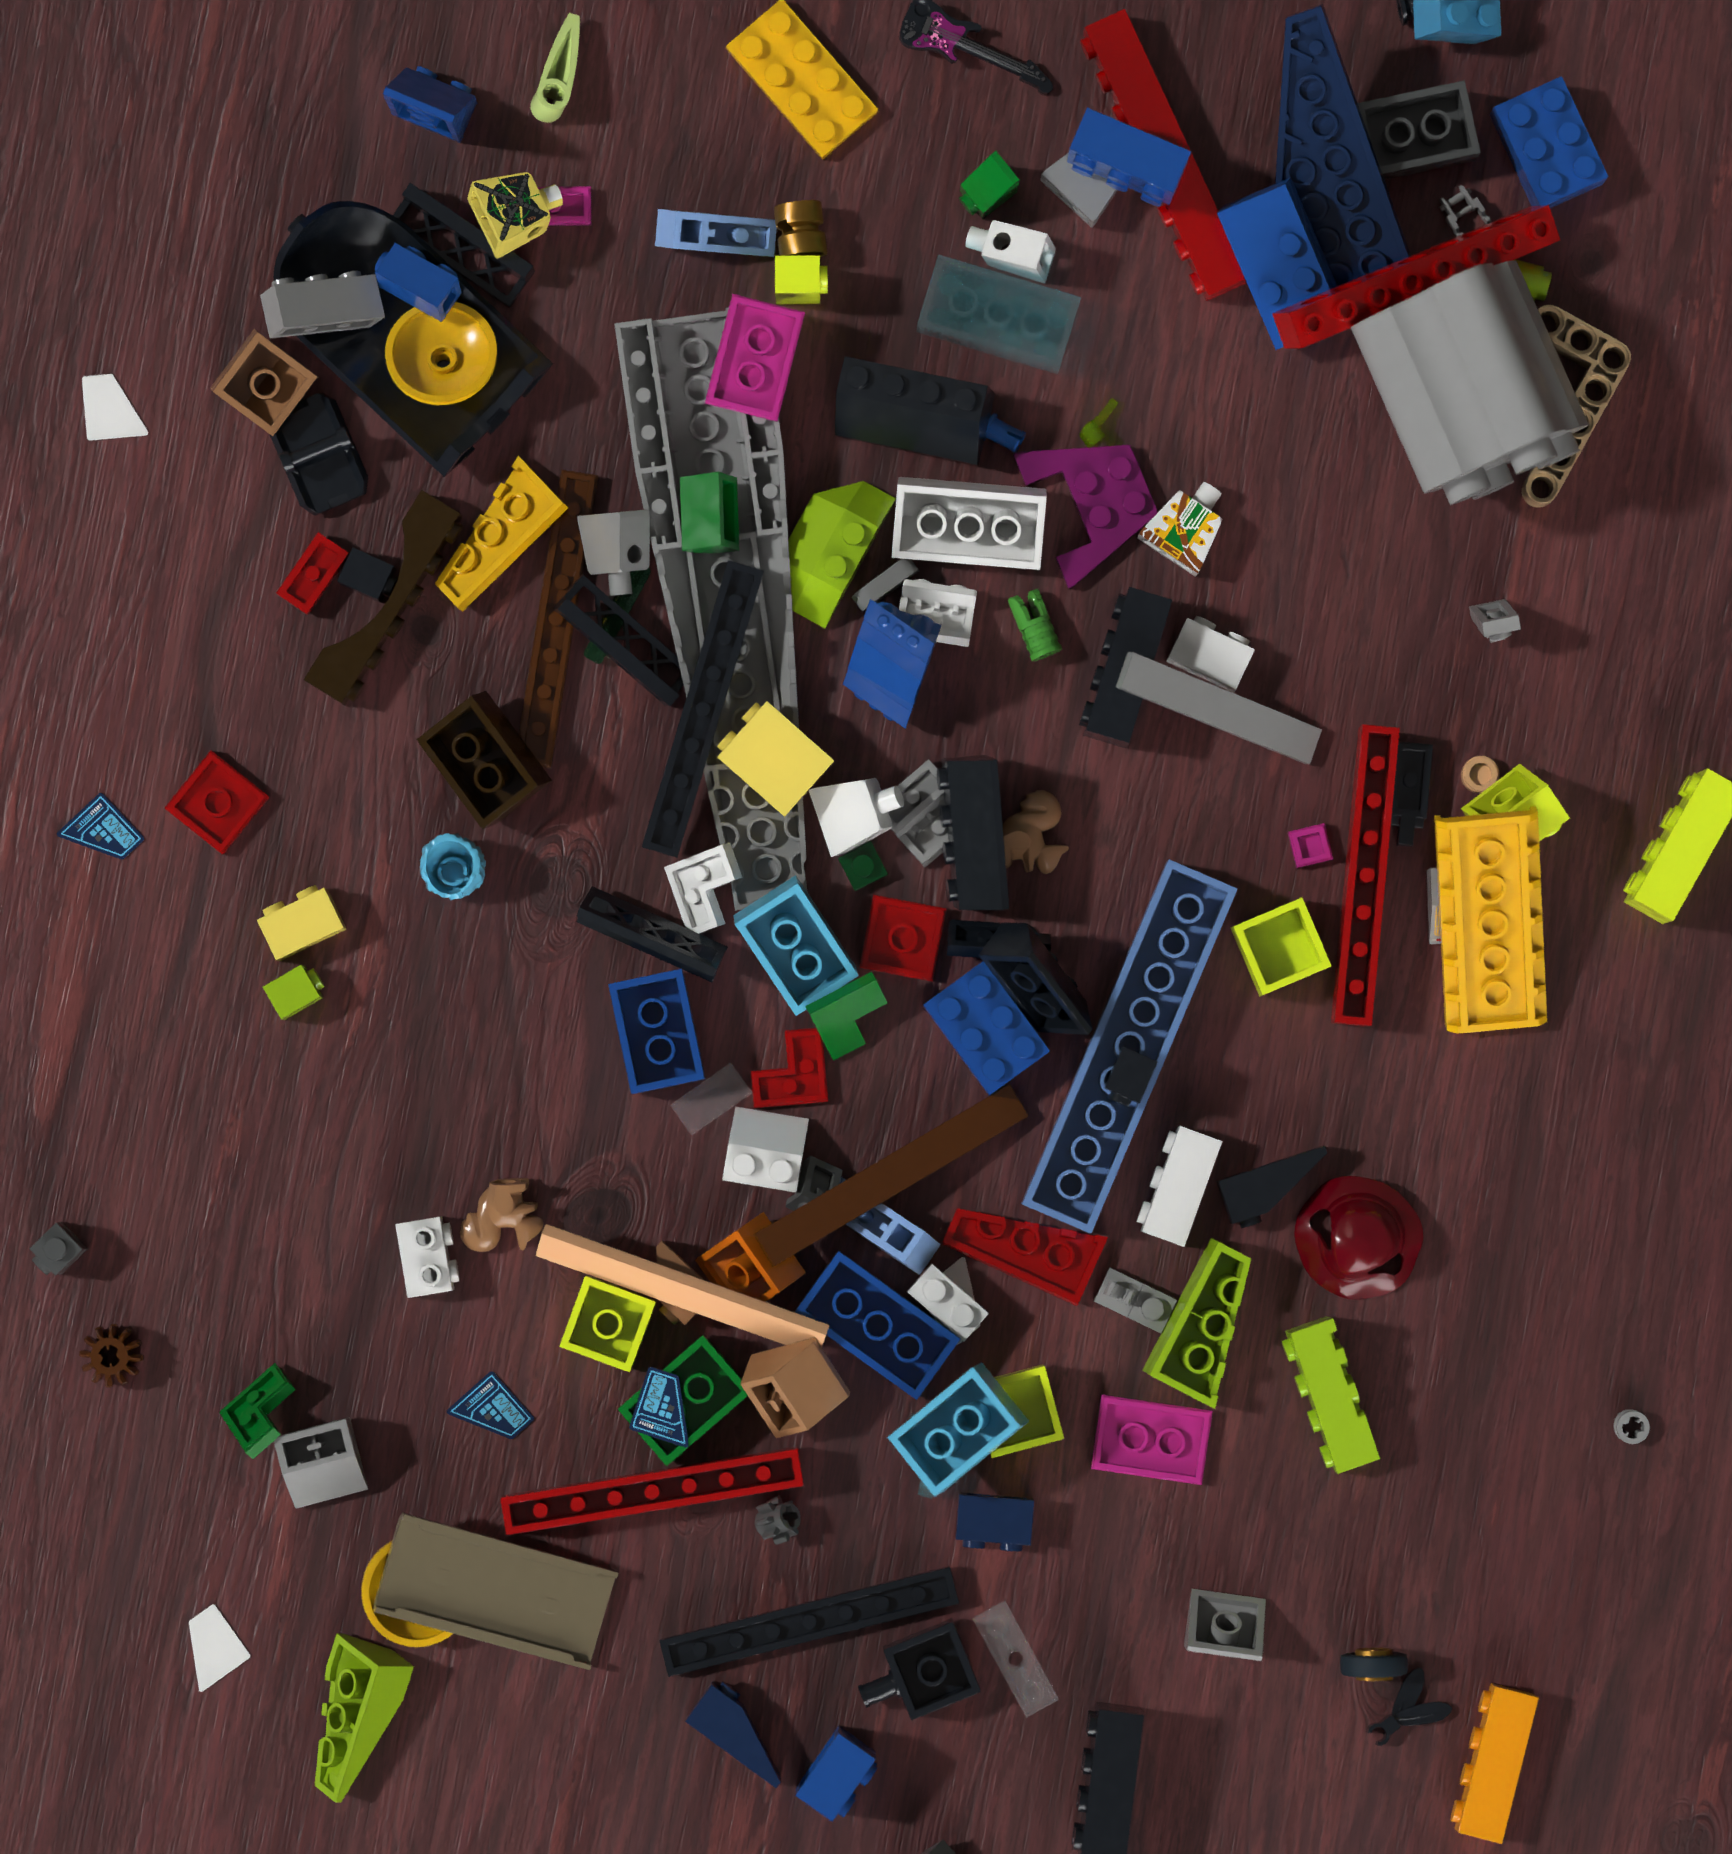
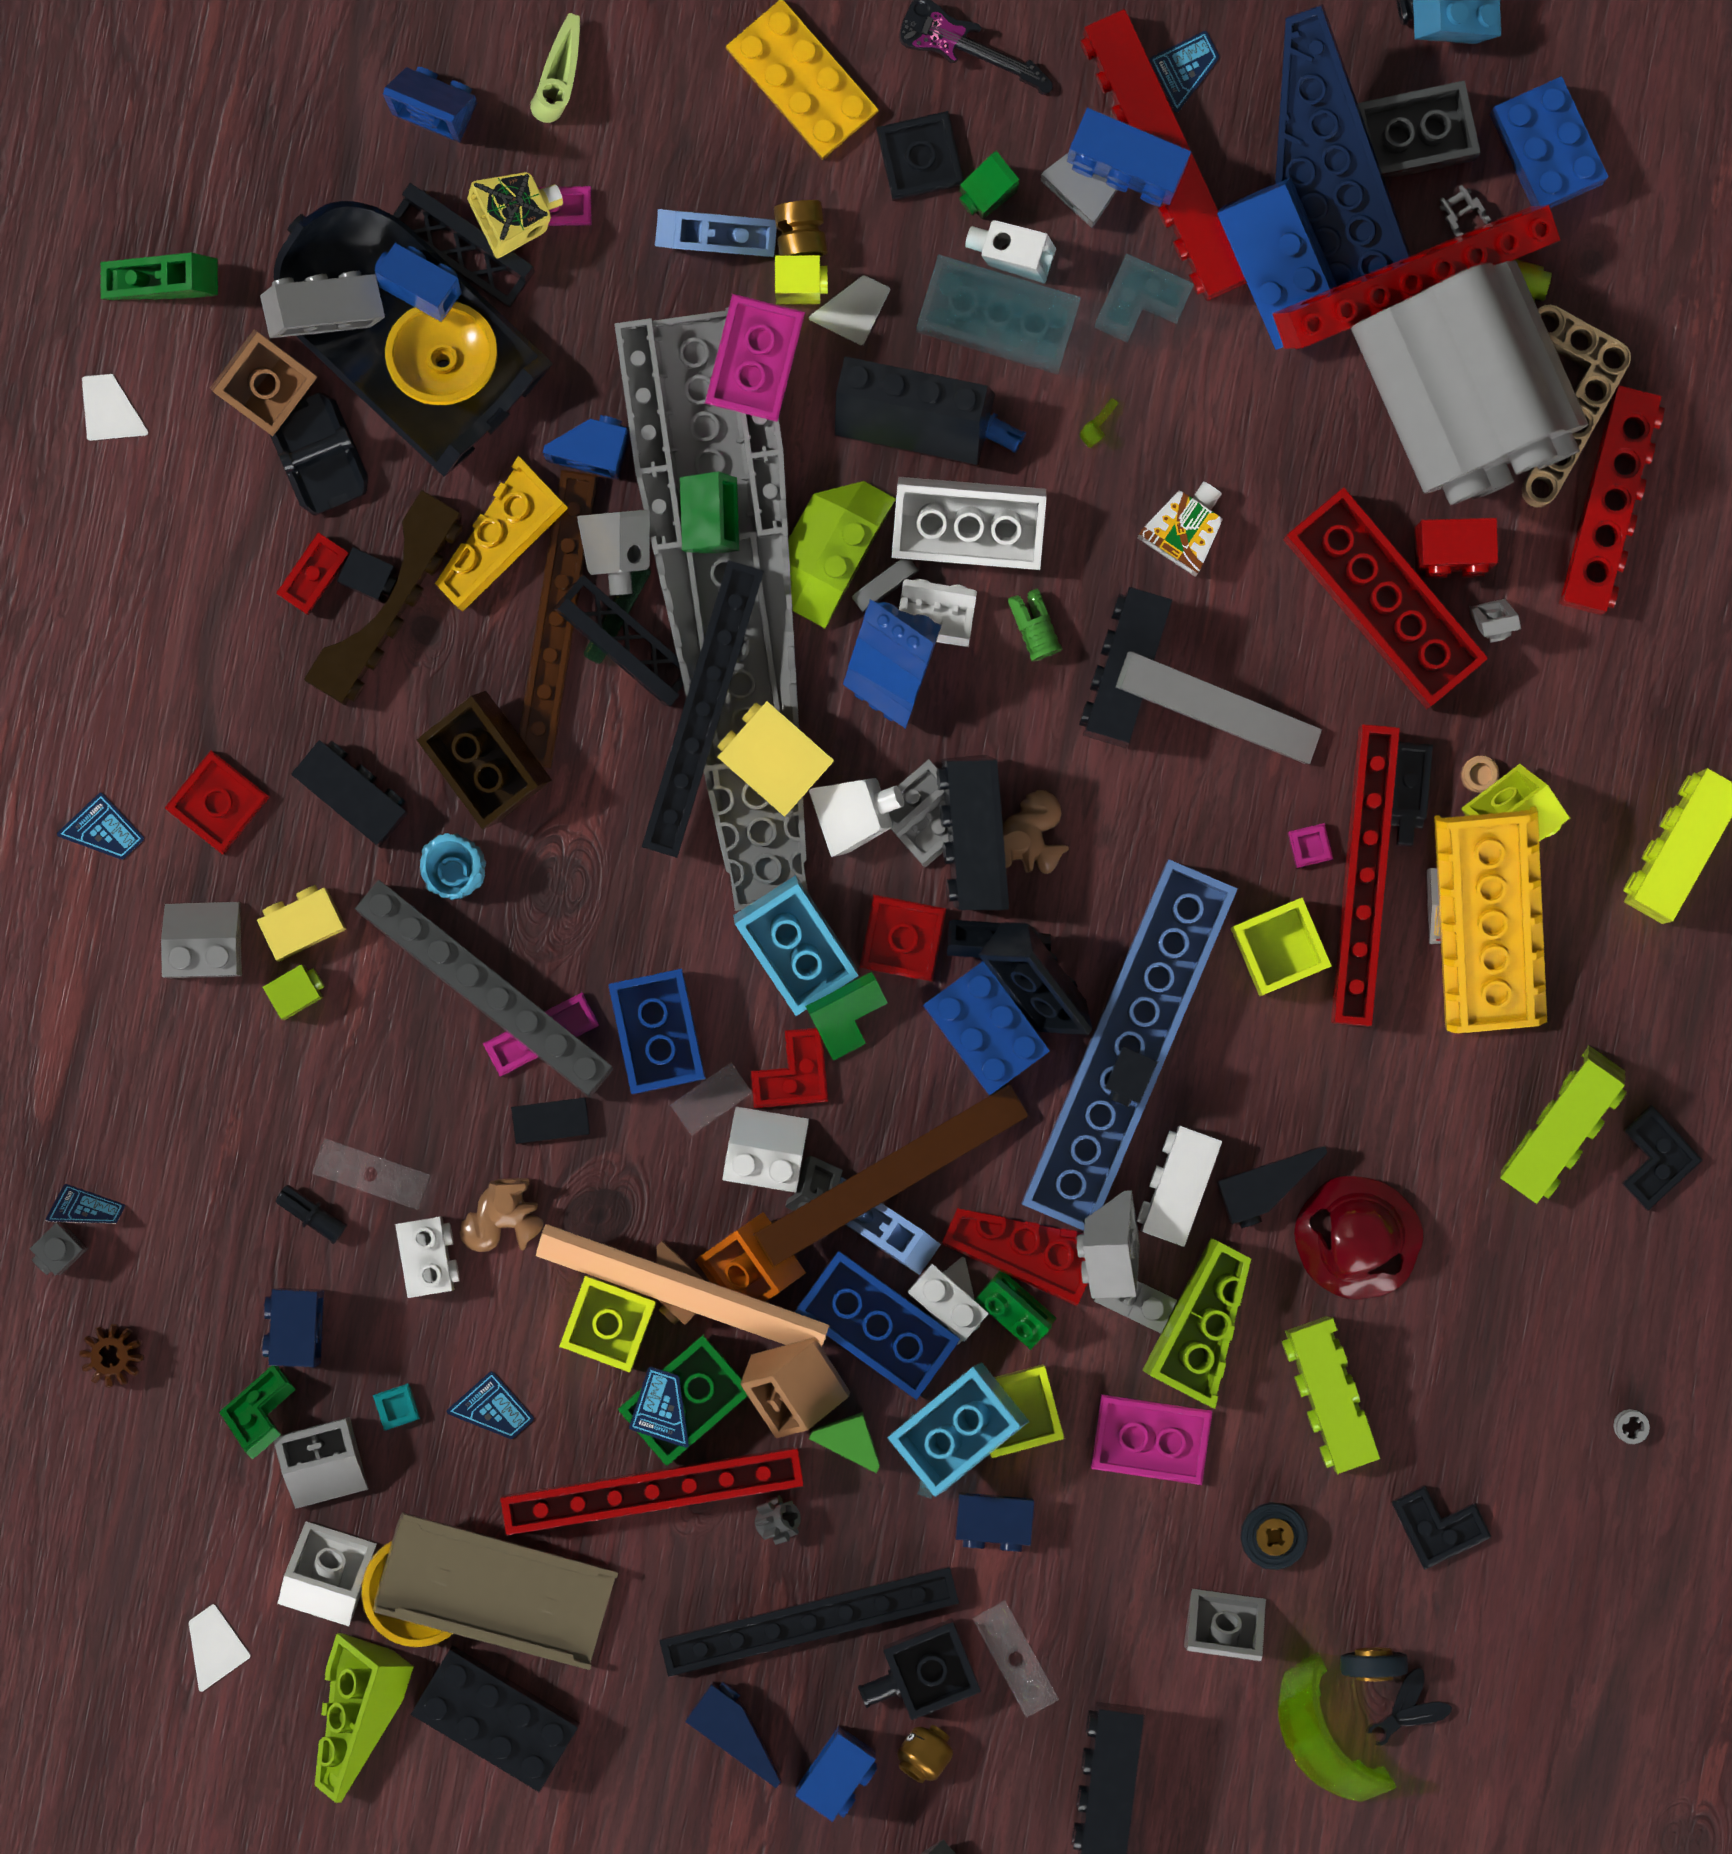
black fence [576,886,728,982] -> none
white plate [664,842,743,934] -> none
dark green plate [838,841,888,891] -> none
magenta wing [1013,445,1158,589] -> none
white brick [1166,616,1255,693] -> none
light orange brick [1450,1683,1539,1844] -> none
none -> dark blue sticker [46,1184,125,1224]
none -> green slope [100,252,218,300]
none -> light grey slope [161,902,242,978]
none -> dark blue brick [262,1288,324,1367]
none -> black axle [276,1185,347,1245]
none -> white slope [278,1521,377,1626]
none -> black brick [291,740,408,847]
none -> clear tile [312,1138,431,1210]
none -> dark grey brick [355,879,613,1098]
none -> teal tile [373,1383,421,1431]
none -> black brick [410,1646,580,1792]
none -> dark pink tile [483,992,600,1077]
none -> black tile [511,1097,590,1144]
none -> blue slope [543,415,630,480]
none -> white sticker [809,275,890,345]
none -> bright green slope [809,1412,880,1473]
none -> black tile [876,111,964,201]
none -> pearl gold head [897,1725,953,1783]
none -> green bracket [975,1271,1057,1350]
none -> light grey slope [1077,1190,1140,1299]
none -> clear light blue brick [1094,254,1194,343]
none -> dark blue sticker [1149,31,1219,112]
none -> black wheel [1240,1502,1308,1570]
none -> clear neon green windscreen [1278,1652,1397,1802]
none -> red brick [1283,487,1488,710]
none -> black tile [1391,1485,1491,1570]
none -> red piece [1414,518,1498,579]
none -> lime wedge [1500,1046,1627,1204]
none -> red brick [1559,385,1665,615]
none -> black tile [1621,1105,1703,1211]

